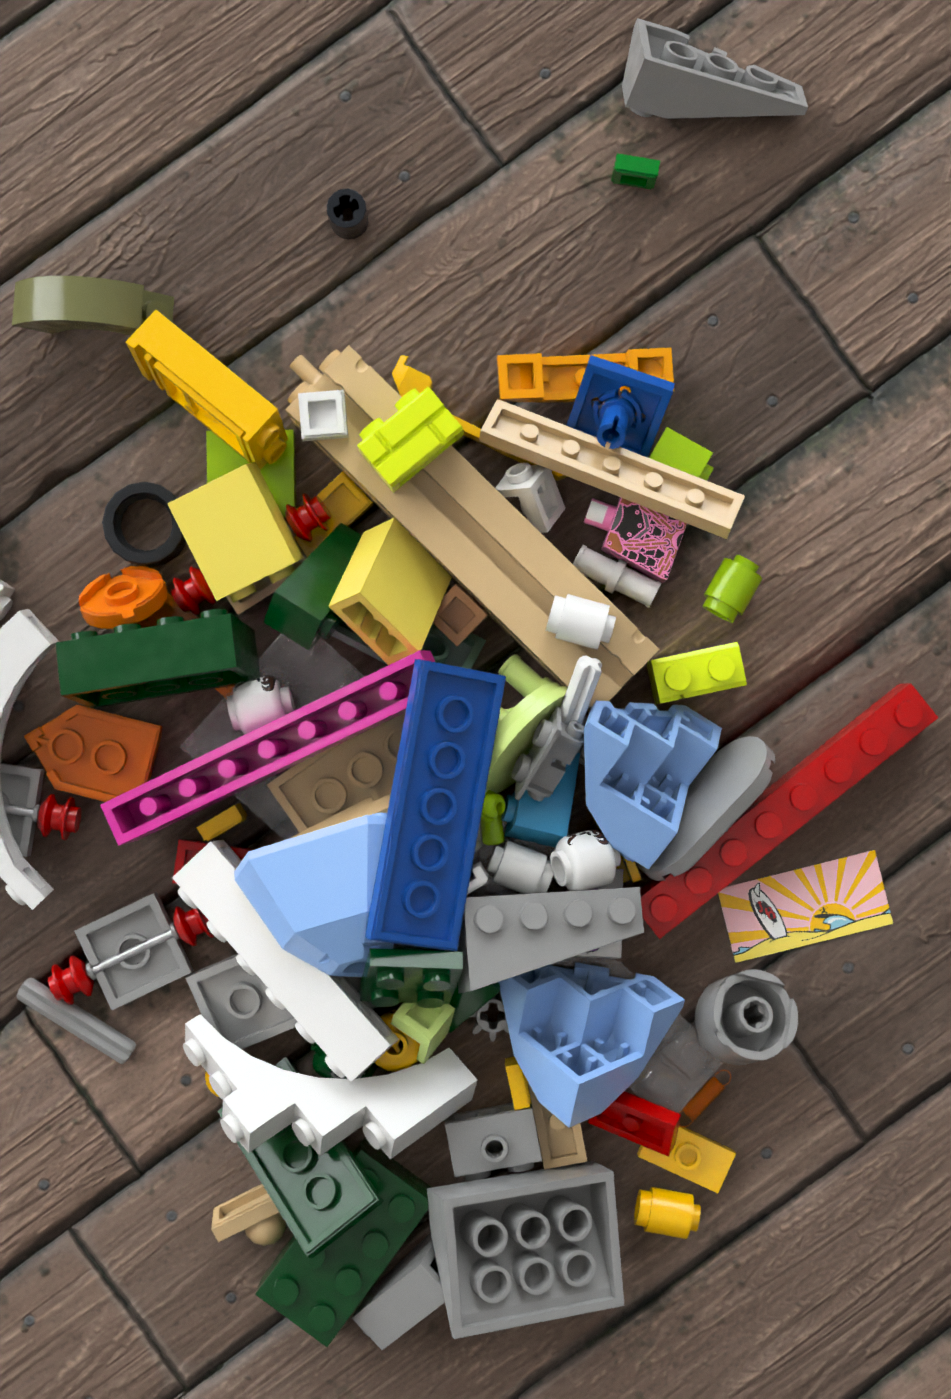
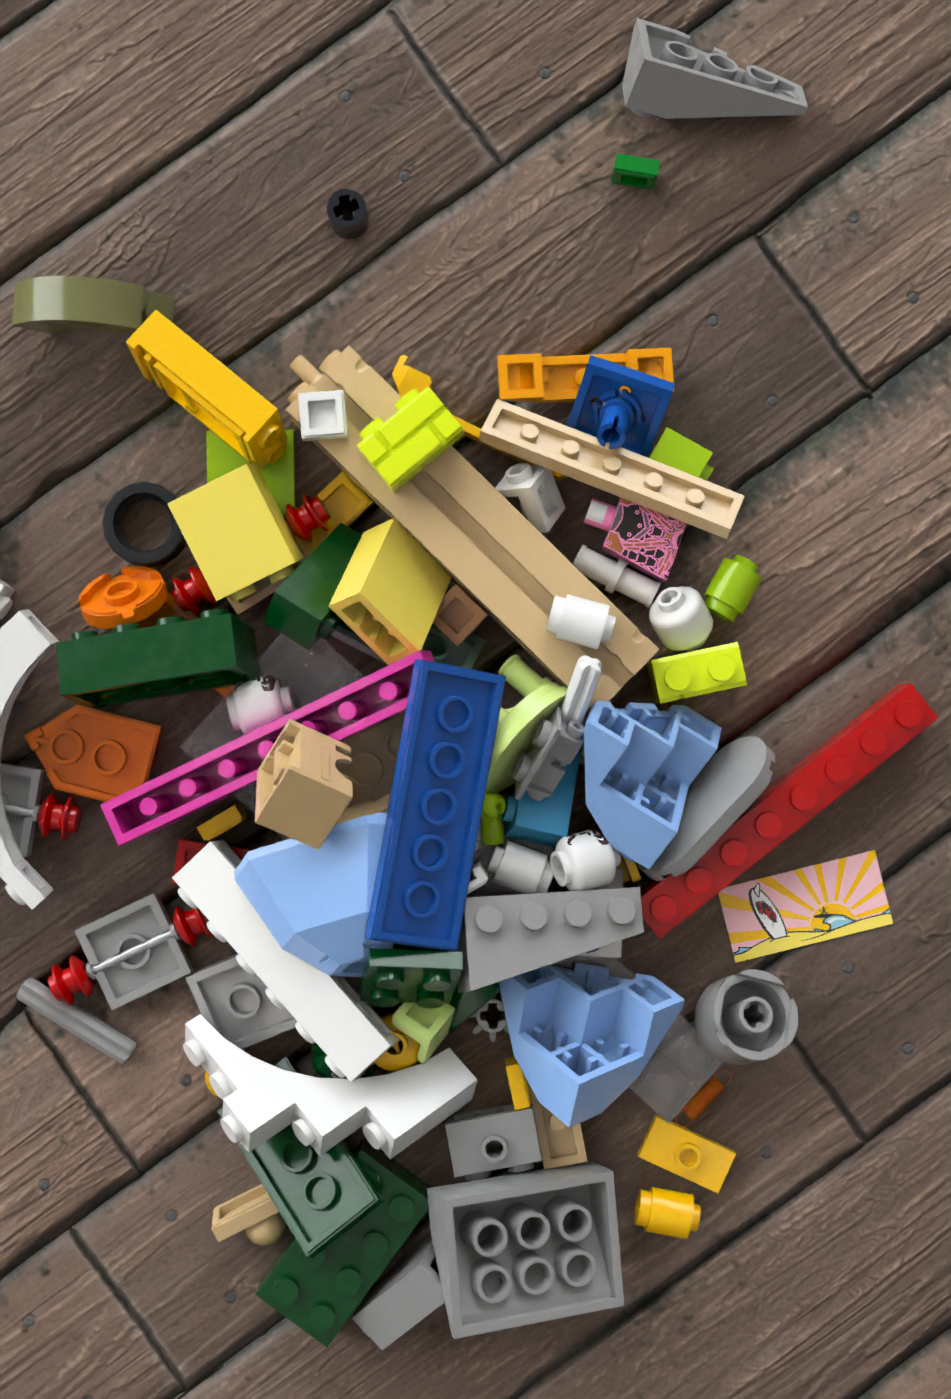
red plate [587,1091,681,1157] -> none
none -> tan piece [255,719,353,850]
none -> white head [649,586,713,652]

